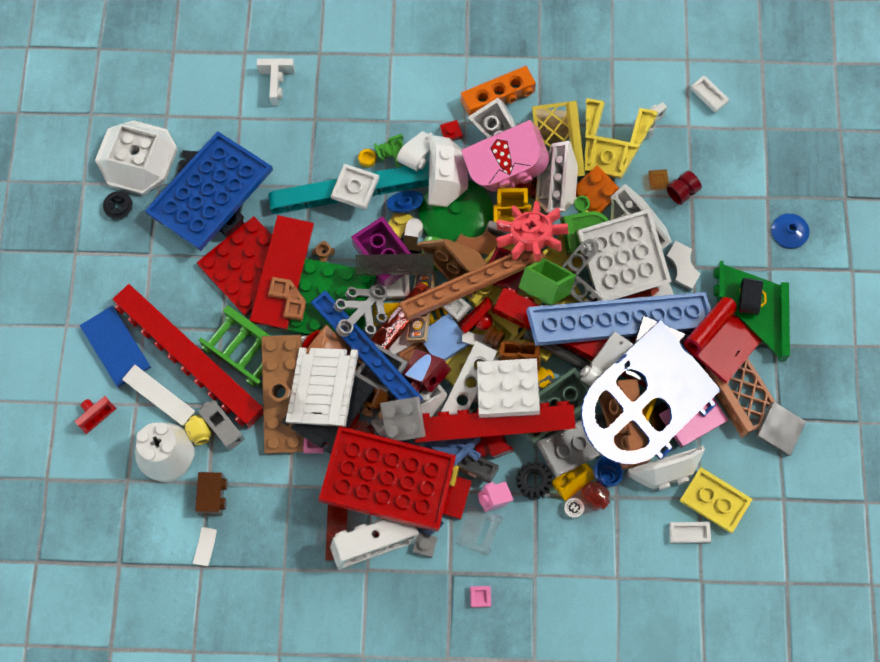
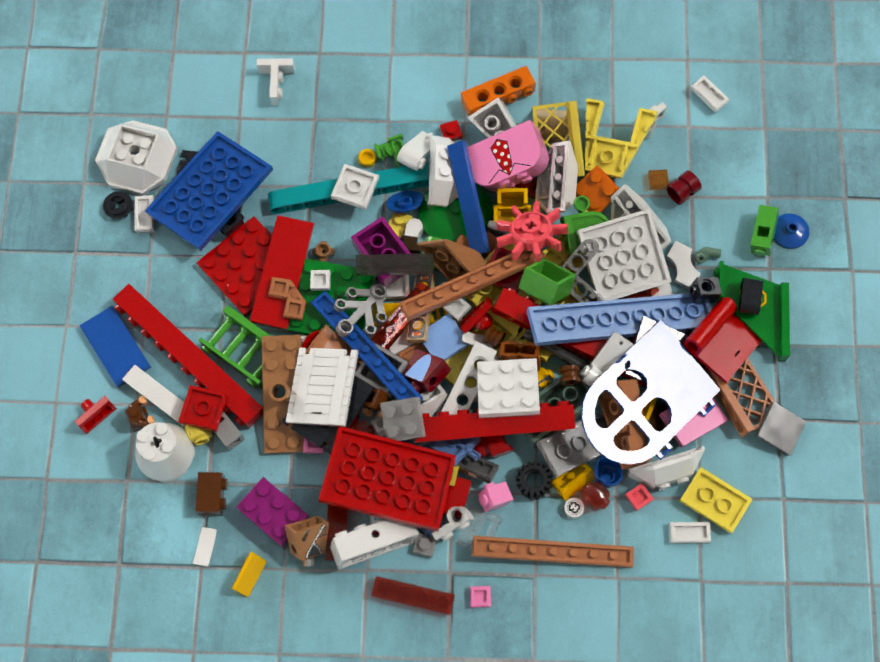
none -> reddish brown piece [125,396,156,432]
none -> white tile [135,195,155,233]
none -> red tile [178,385,228,432]
none -> yellow slope [232,552,266,597]
none -> magenta brick [237,477,310,549]
none -> medium nougat torso [285,515,329,567]
none -> white plate [310,270,331,291]
none -> clear red plate [371,576,455,616]
none -> white plate [432,506,474,541]
none -> blue tile [447,140,490,254]
none -> nougat tile [472,535,634,568]
none -> reddish brown wheel [559,365,581,386]
none -> coral plate [625,483,654,511]
none -> black brick [689,277,722,303]
none -> sand green arm [694,247,721,263]
none -> bright green brick [750,205,779,257]

